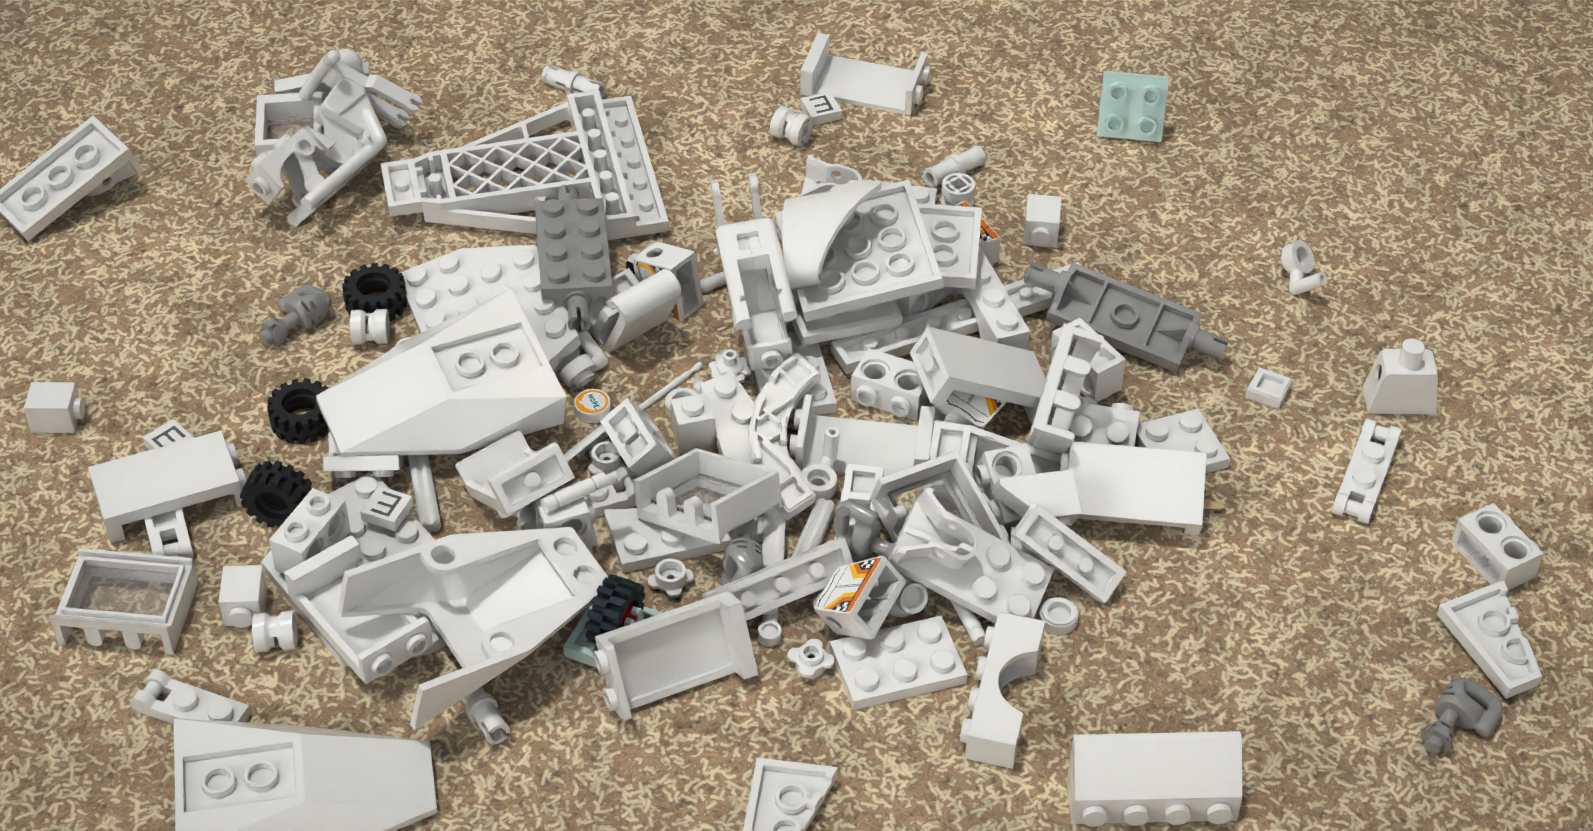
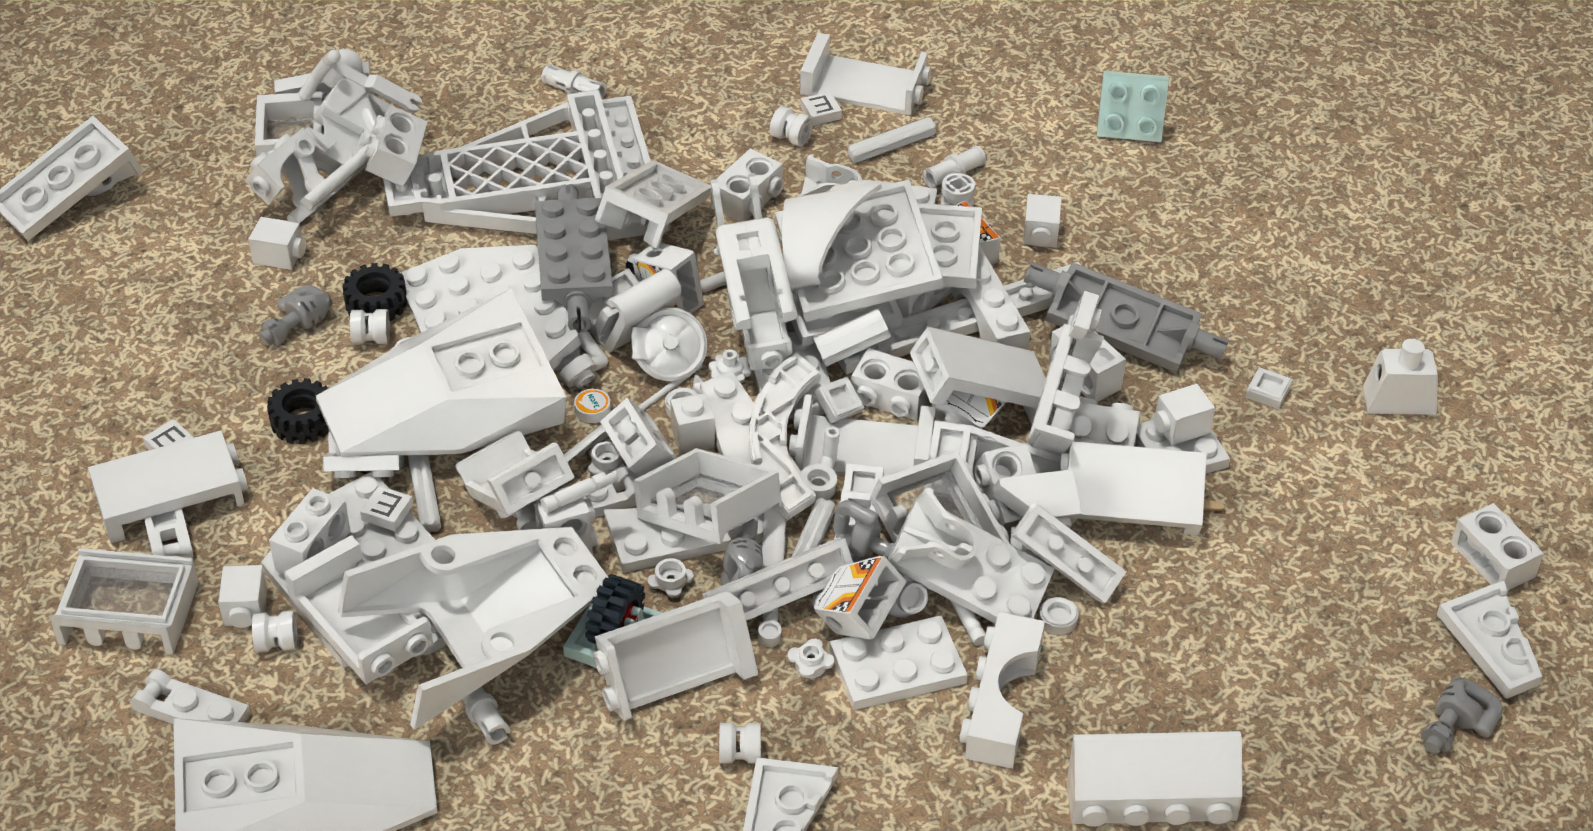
white brick [24,382,85,433] -> none
black tyre [240,461,312,528] -> none
white plate [1281,240,1327,295] -> none
white plate [1332,418,1402,524] -> none
none -> white brick [248,217,306,270]
none -> white brick [364,105,427,187]
none -> white plate [595,160,711,249]
none -> white piece [631,307,707,381]
none -> white brick [711,149,784,222]
none -> white wheel [719,723,761,764]
none -> white axle [813,308,891,367]
none -> white tile [814,377,864,423]
none -> white axle [848,117,936,163]
none -> white plate [1067,291,1102,341]
none -> white brick [1153,384,1215,445]

